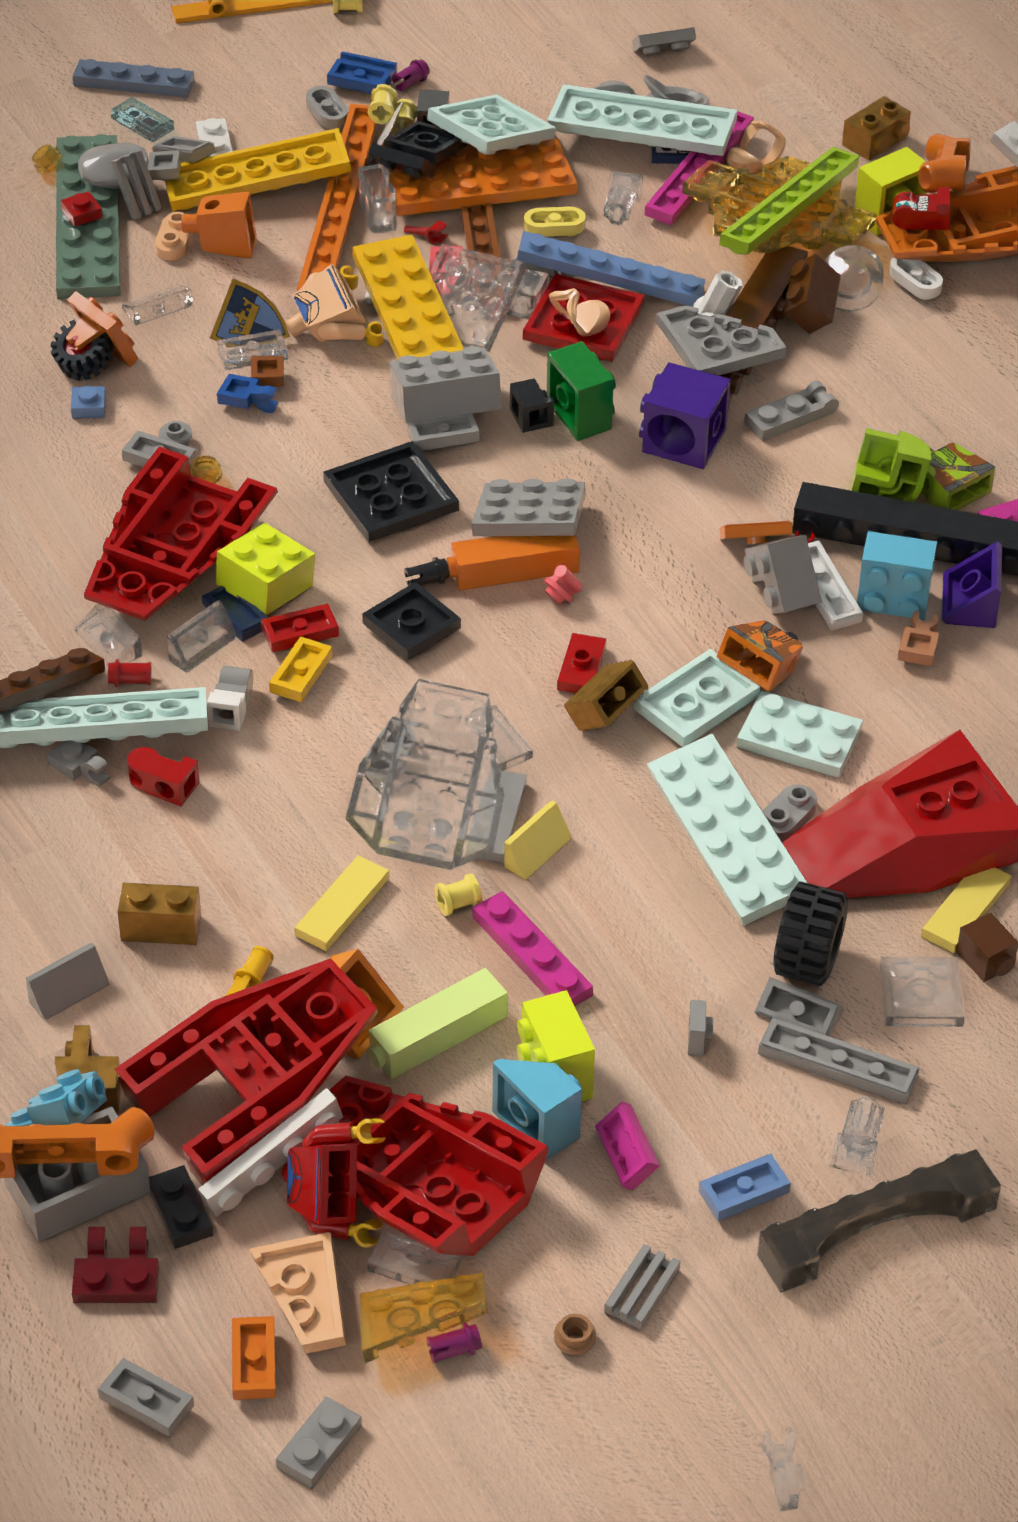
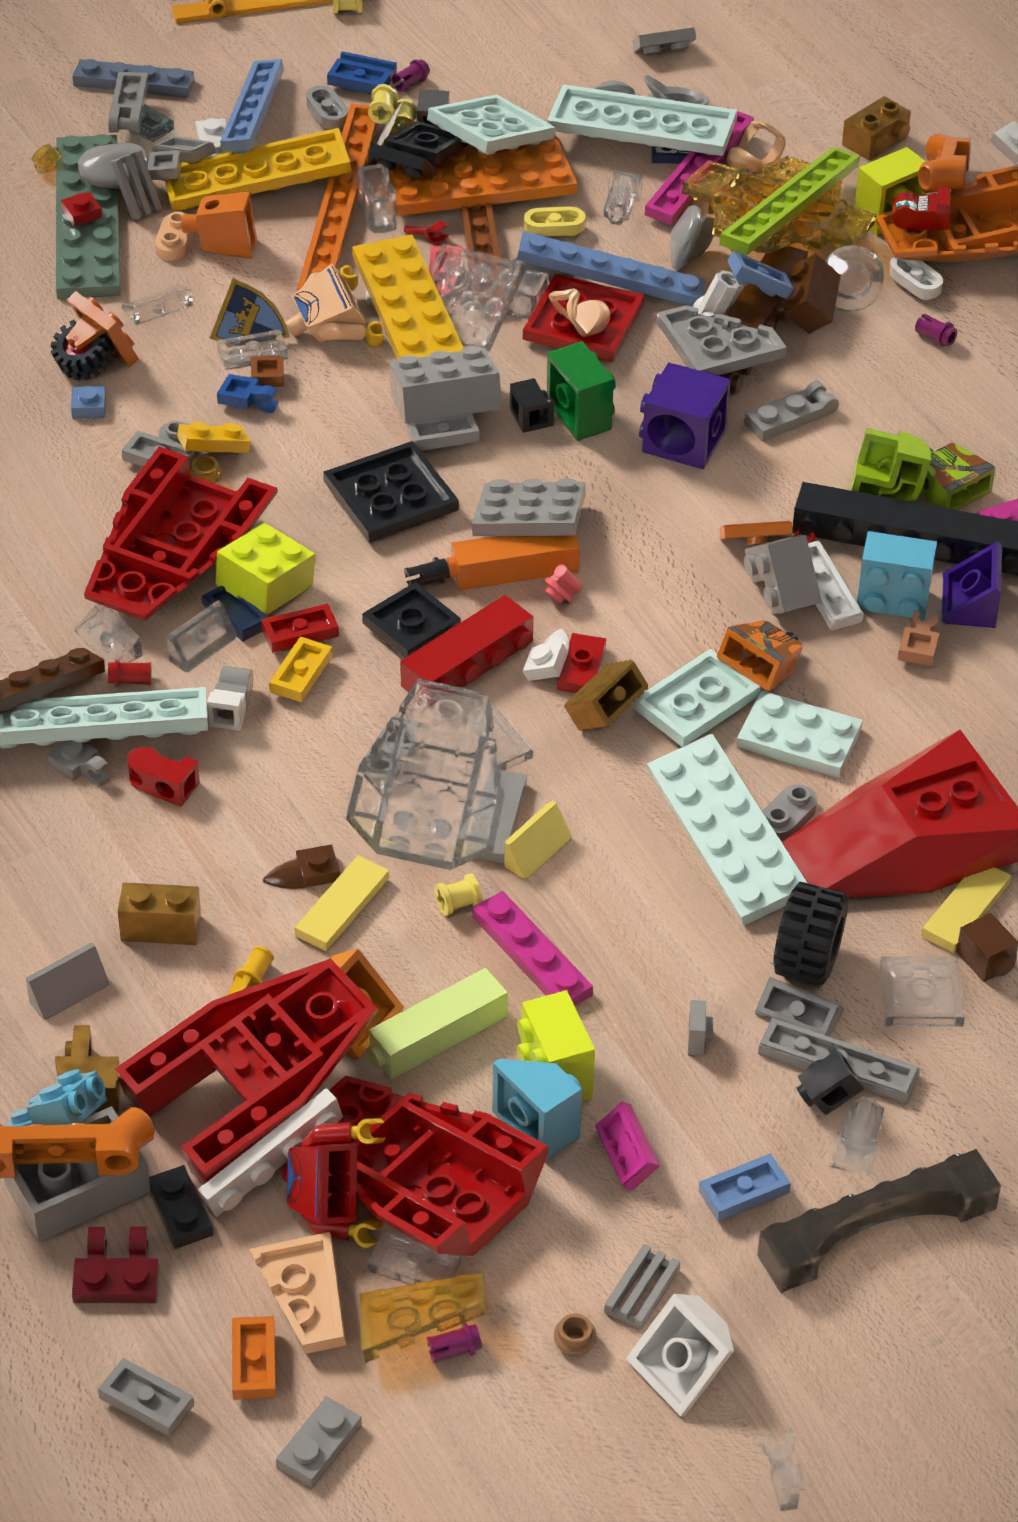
none -> light grey plate [108,72,149,133]
none -> yellow plate [177,422,251,453]
none -> medium blue plate [220,59,284,154]
none -> reddish brown plate [263,844,340,889]
none -> red brick [400,595,534,709]
none -> white plate [523,629,569,681]
none -> white slope [626,1294,734,1416]
none -> light grey piece [670,205,718,270]
none -> medium blue plate [727,251,794,299]
none -> black brick [796,1044,865,1115]
none -> magenta pin [915,313,958,347]

